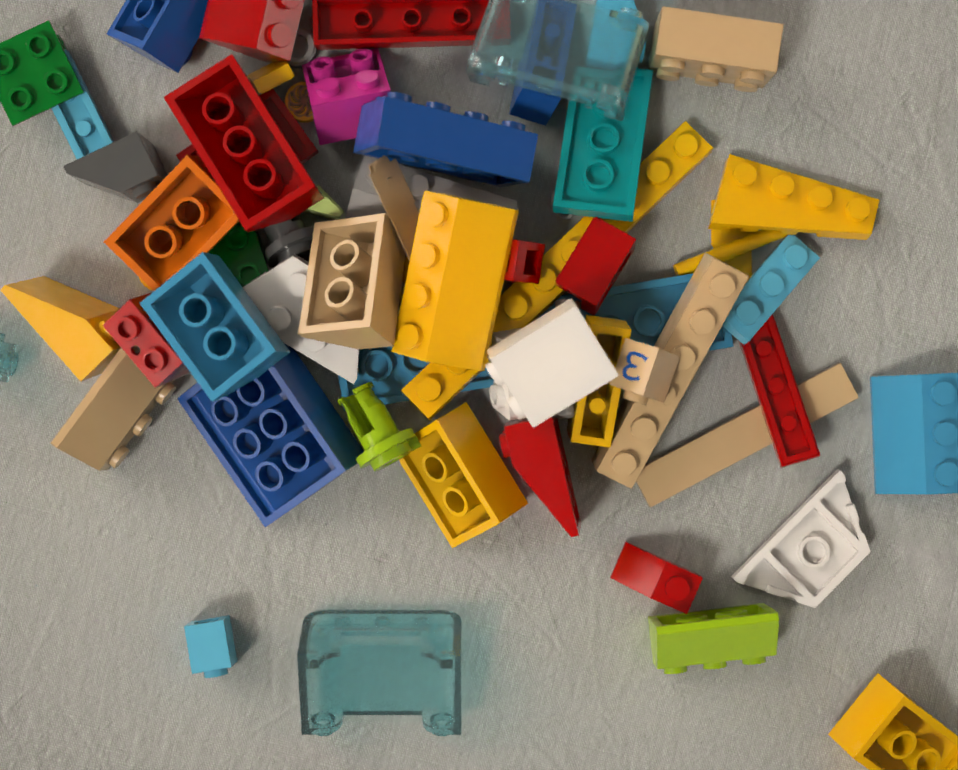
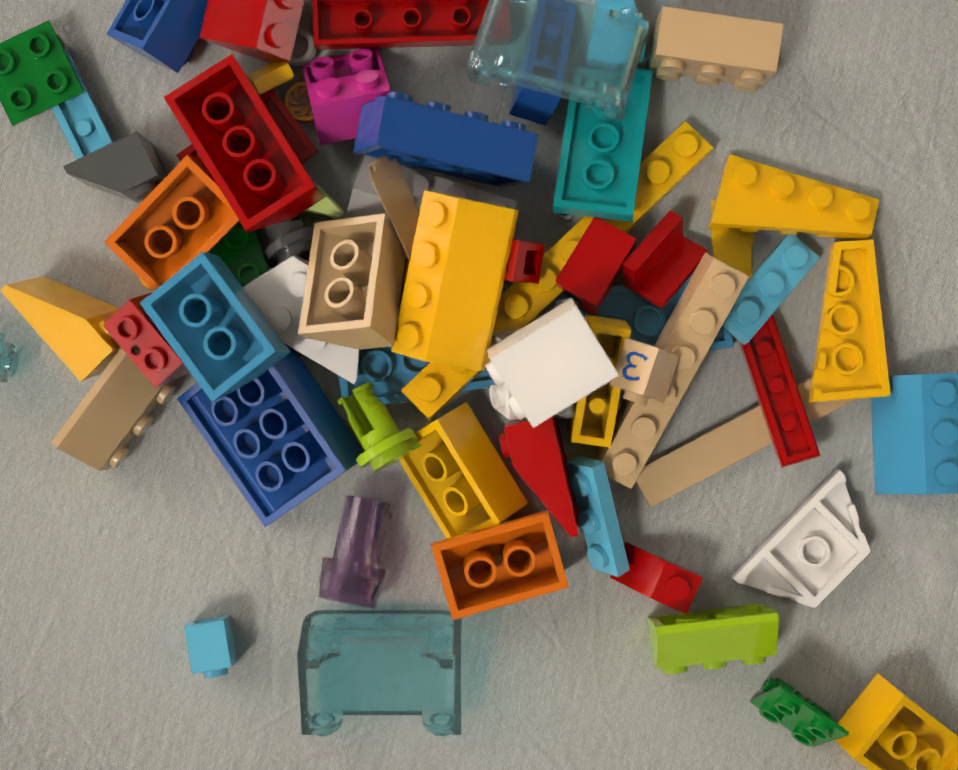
yellow bar [673,230,787,276] -> none
none -> clear purple piece [318,495,392,609]
none -> orange slope [431,510,569,620]
none -> medium azure plate [566,456,630,577]
none -> red panel [622,210,707,308]
none -> green hinge [750,676,849,747]
none -> yellow wing [809,239,891,403]

